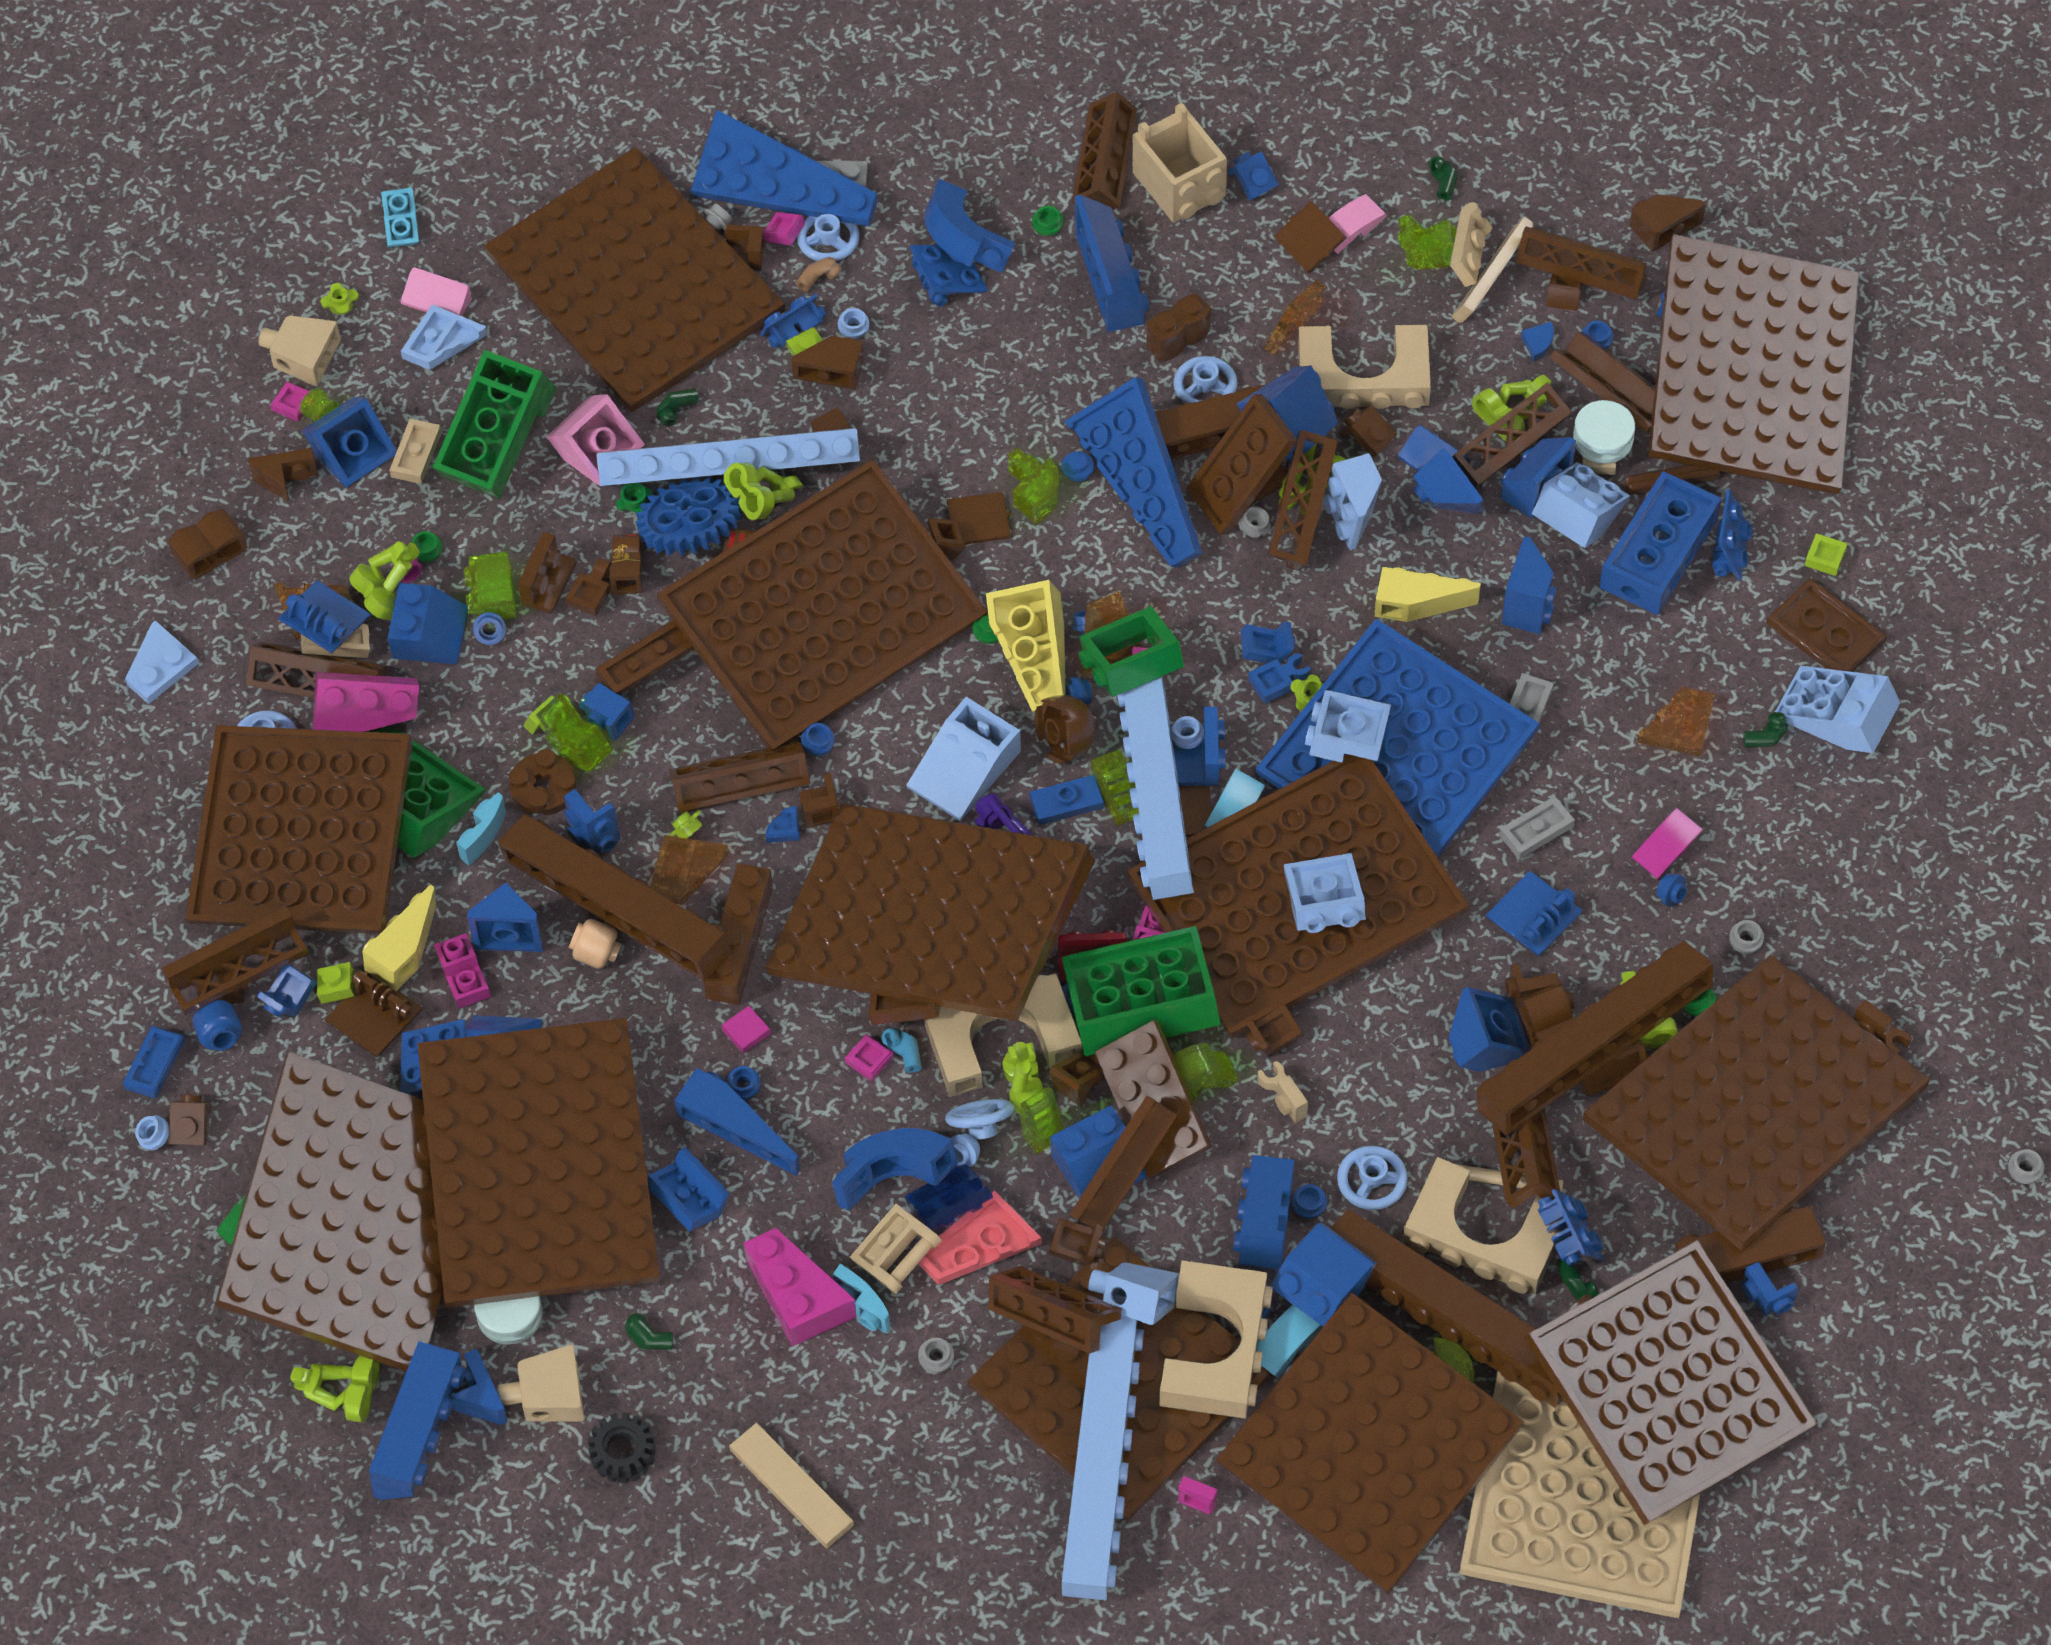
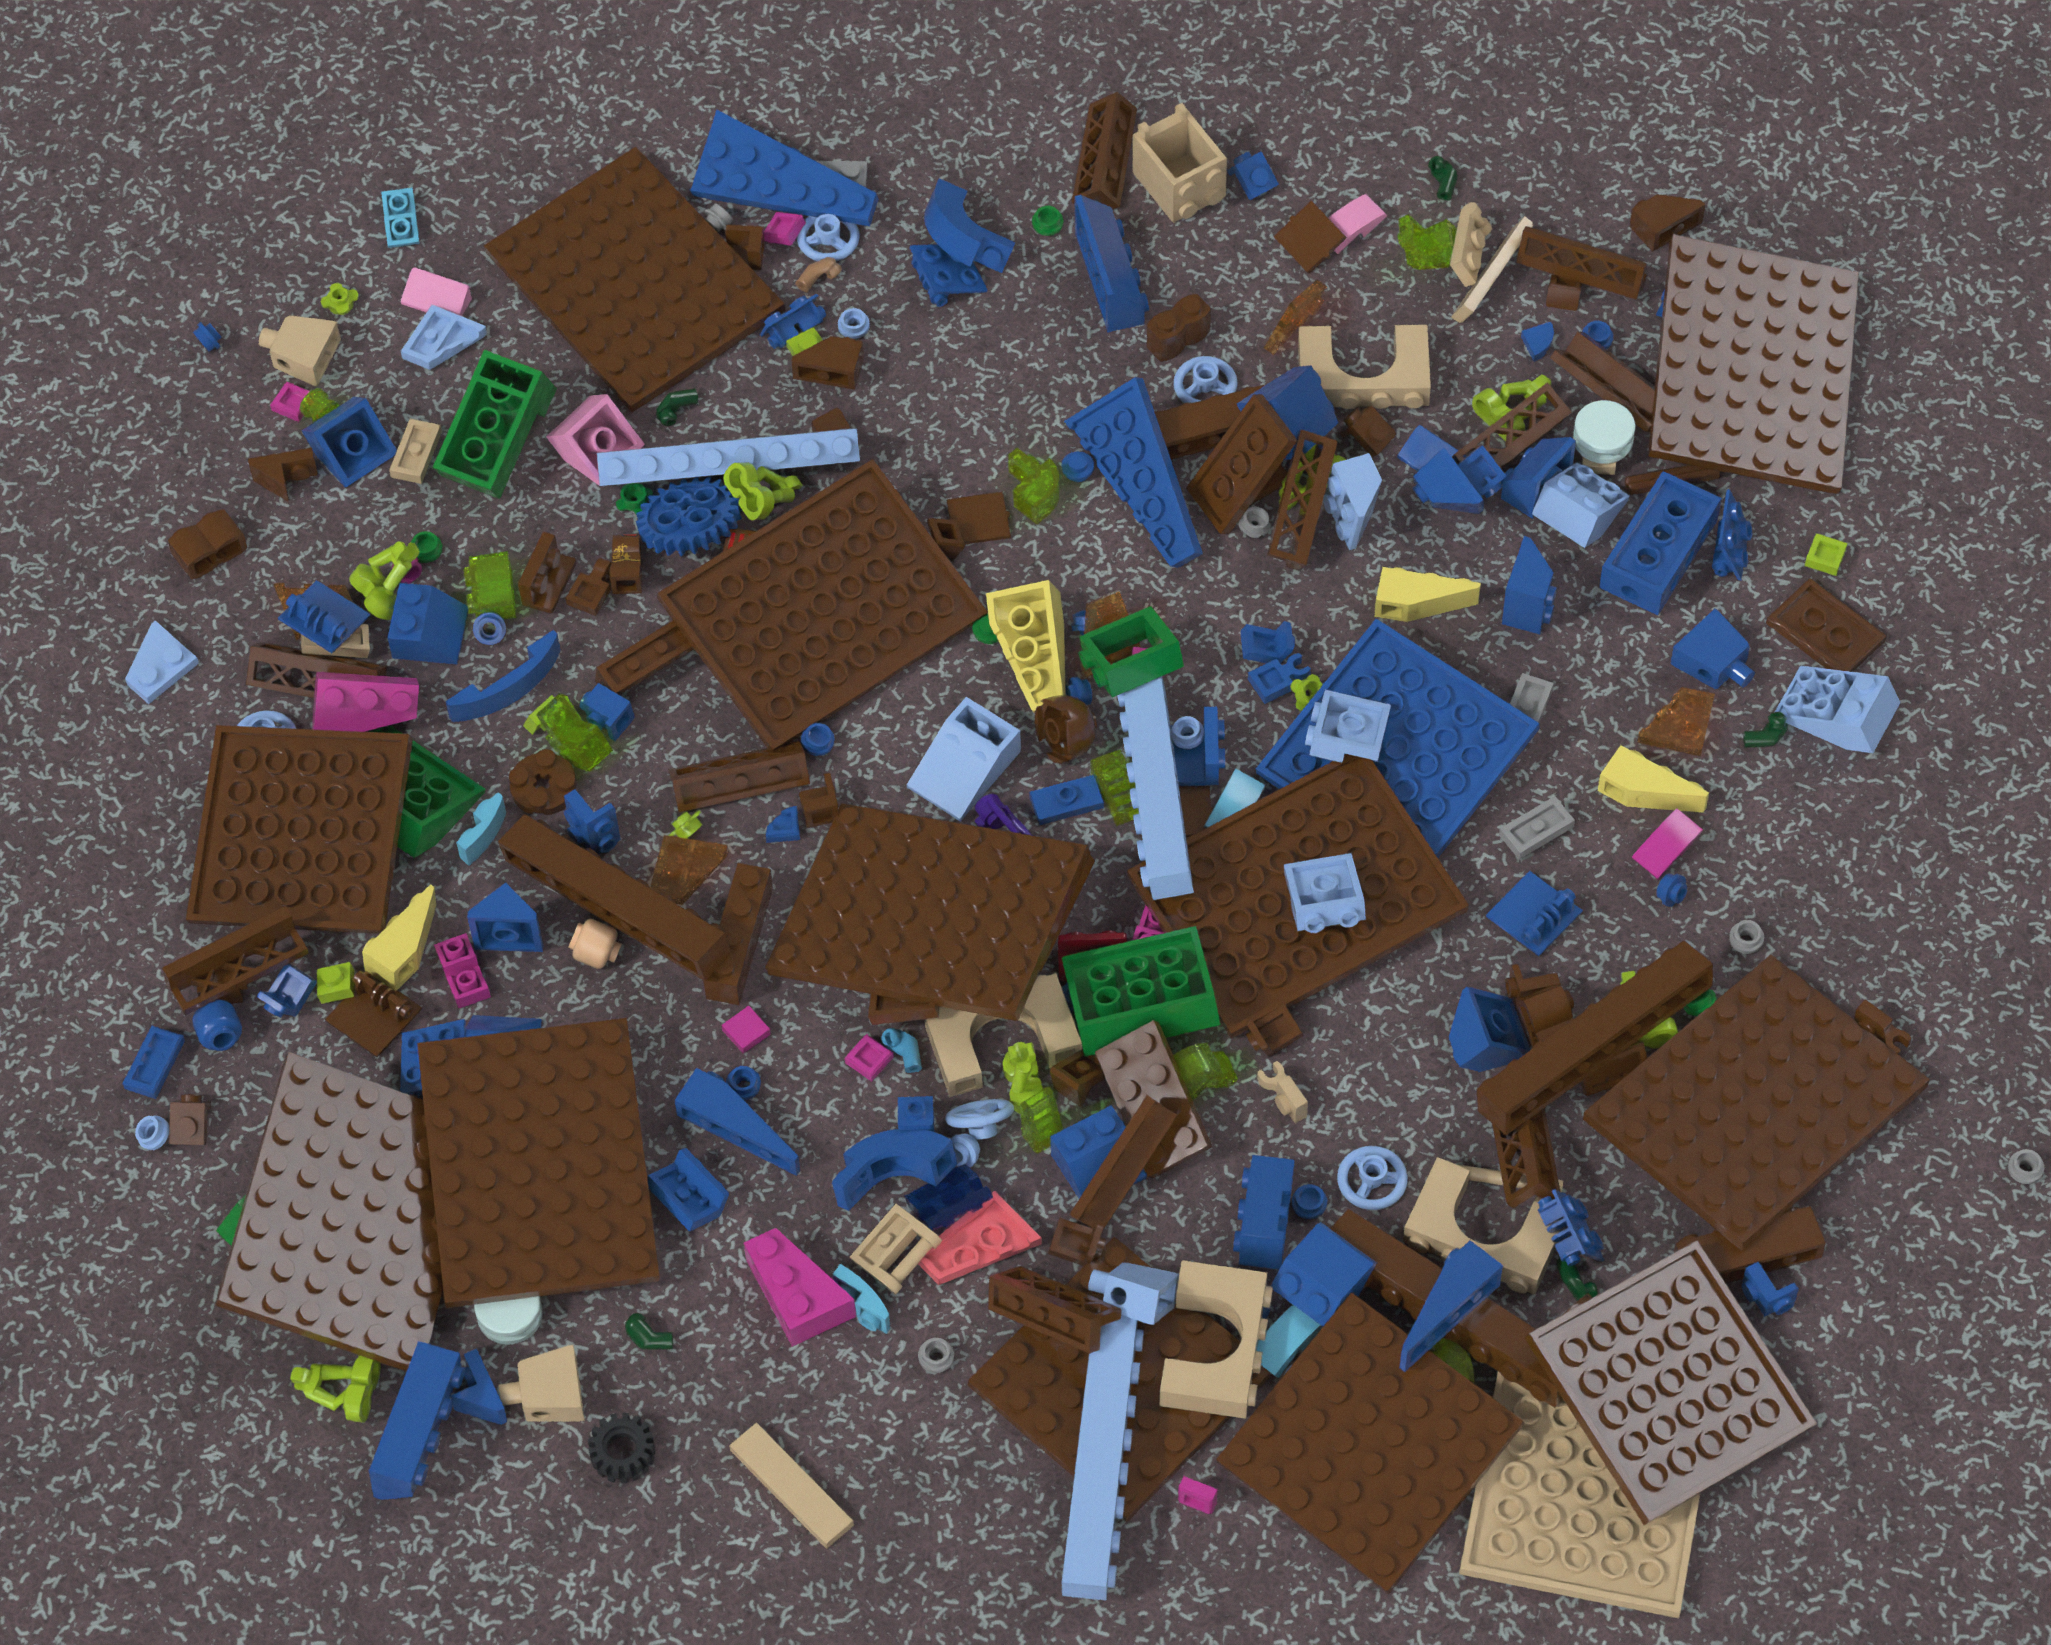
none -> blue plate [193,322,222,352]
none -> blue slope [445,630,561,722]
none -> blue bracket [898,1096,935,1132]
none -> blue slope [1399,1240,1503,1372]
none -> blue bracket [1457,445,1506,498]
none -> light yellow slope [1598,745,1709,813]
none -> blue torso [1670,609,1755,689]

